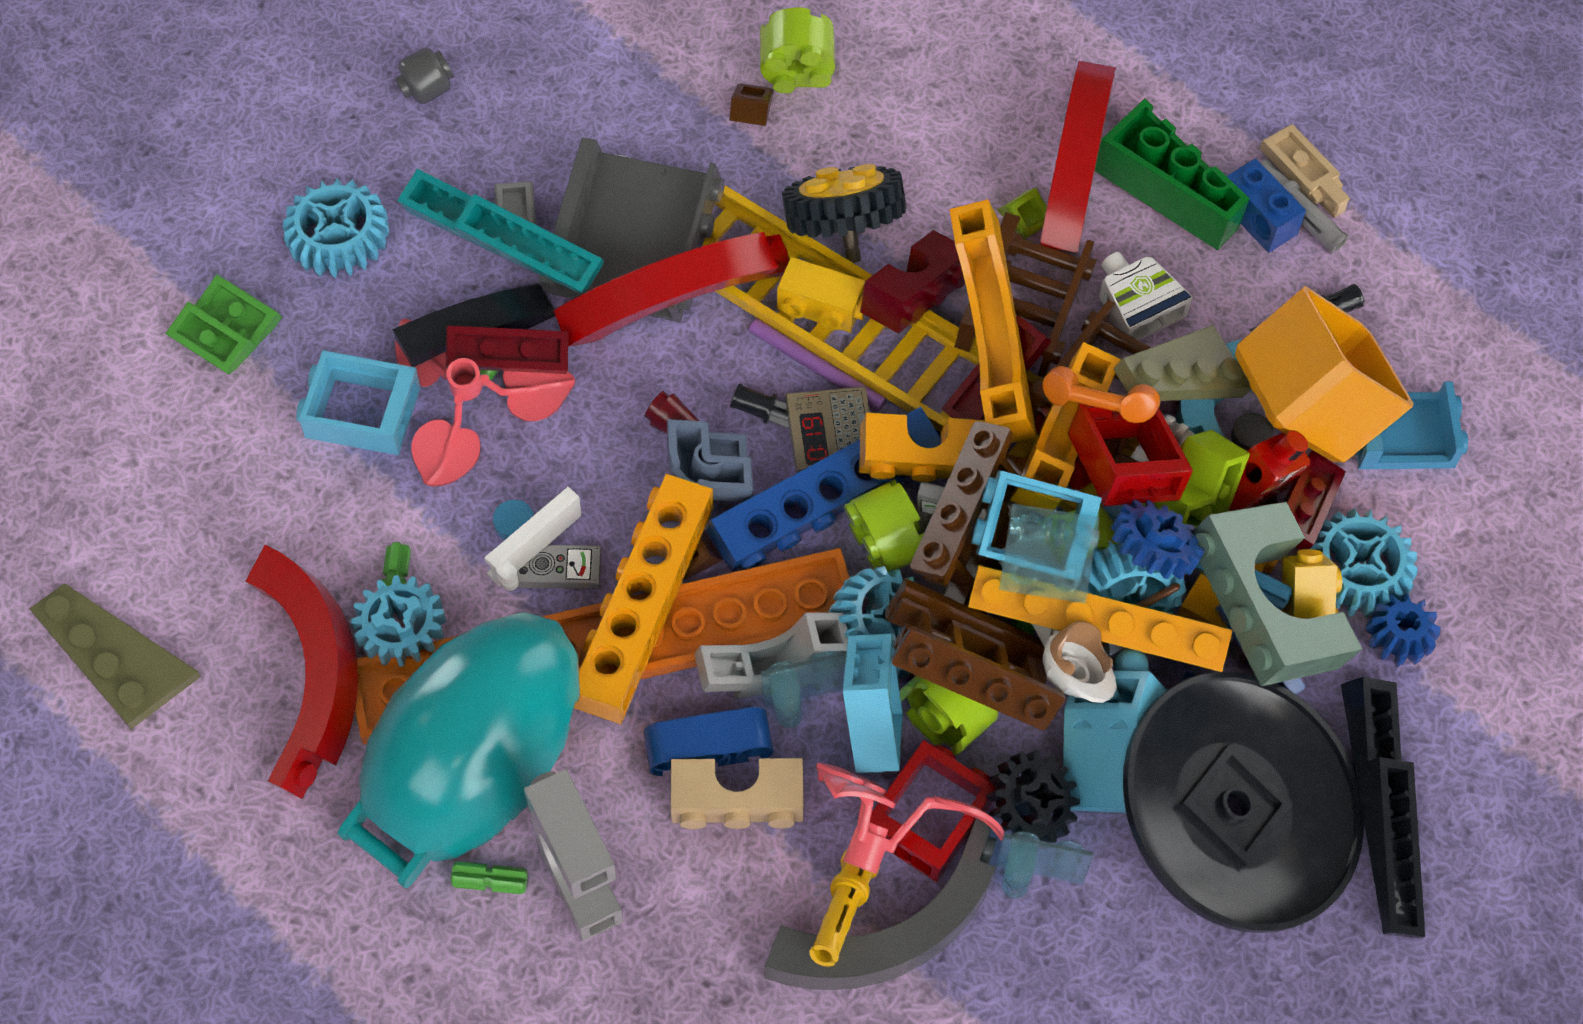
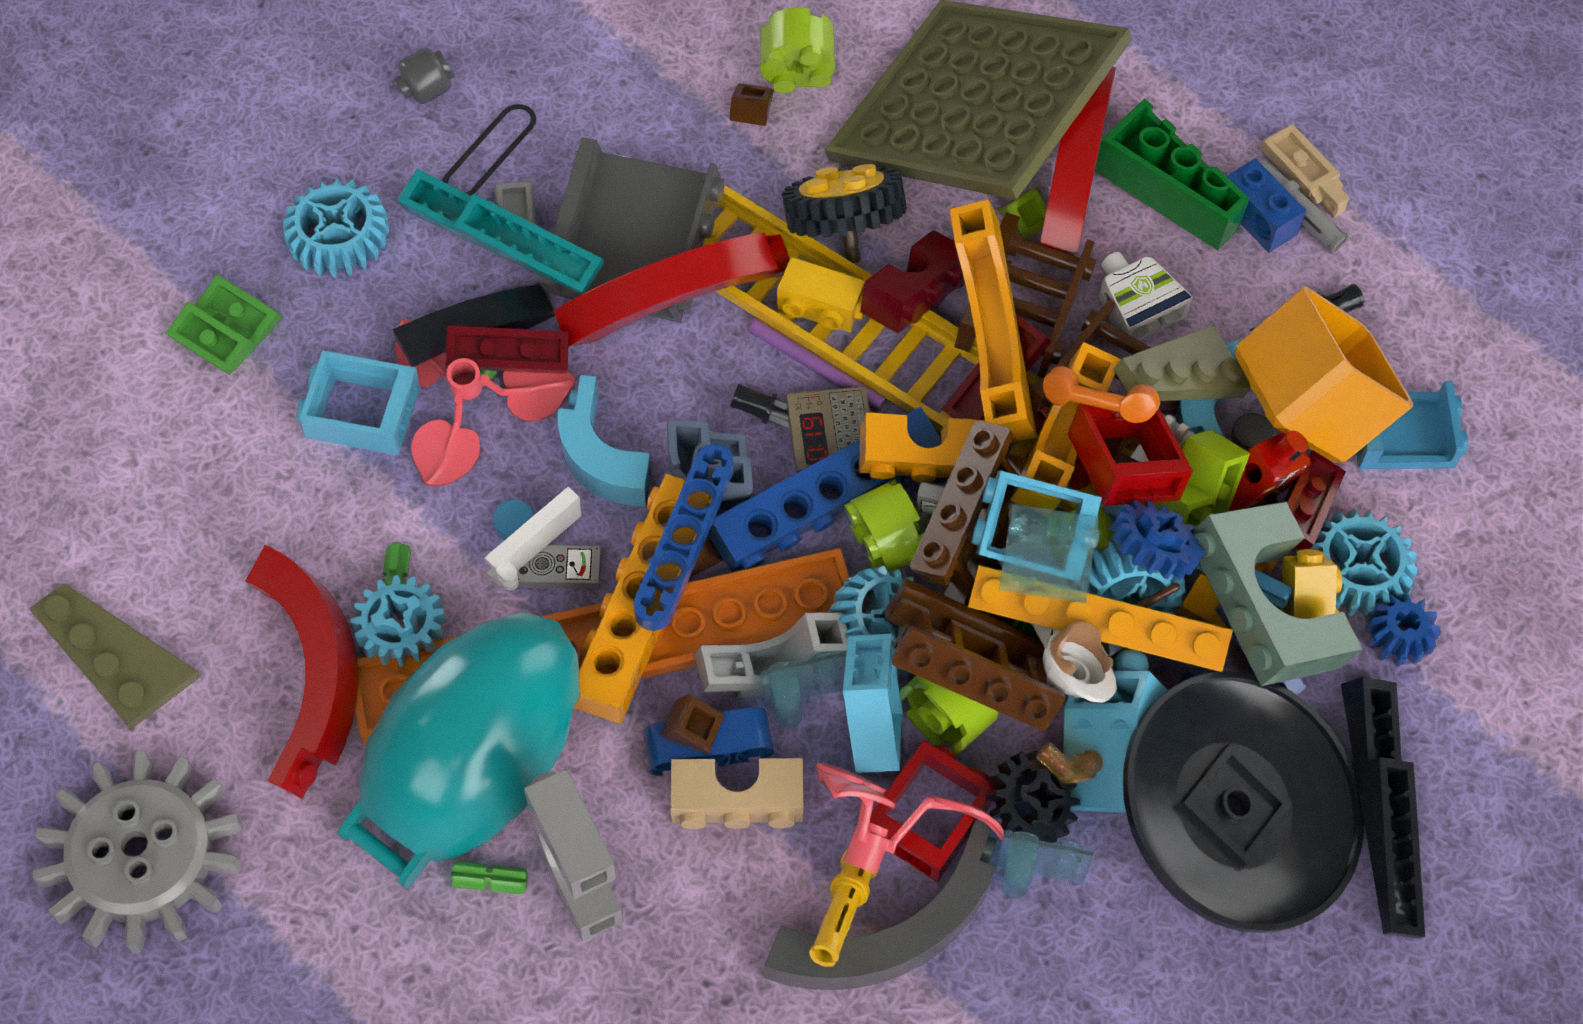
dark red cone [644,391,700,434] -> none
none -> light grey gear [32,751,243,954]
none -> black piece [442,104,536,196]
none -> medium azure arch [557,375,651,507]
none -> blue beam [634,444,734,631]
none -> reddish brown slope [661,694,725,754]
none -> olive plate [824,0,1132,200]
none -> clear orange arm [1035,742,1103,784]

